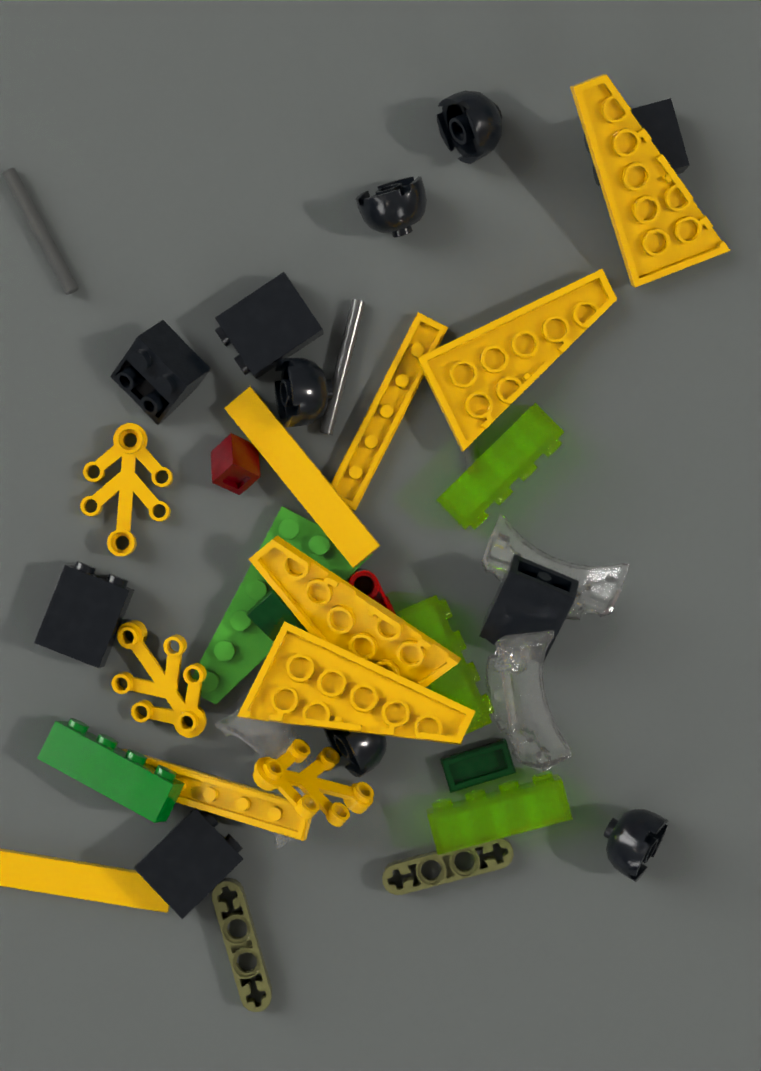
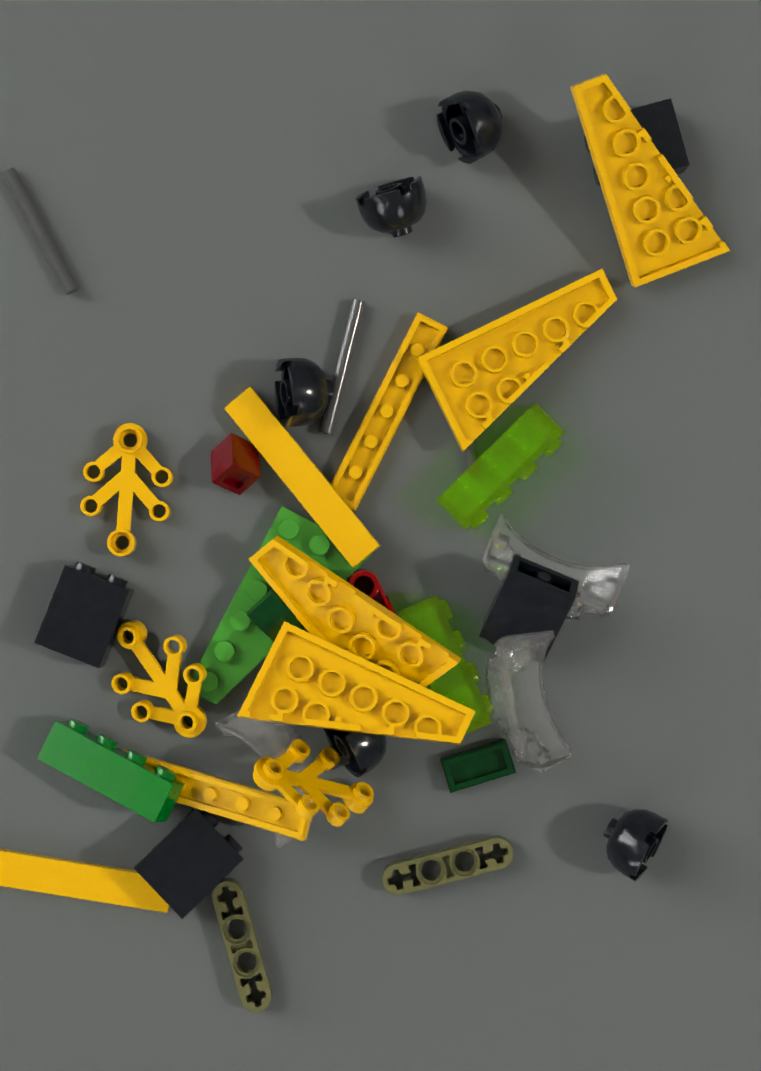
black slope [110,320,211,425] -> none
black brick [215,272,324,379] -> none
clear neon green brick [426,771,573,855] -> none

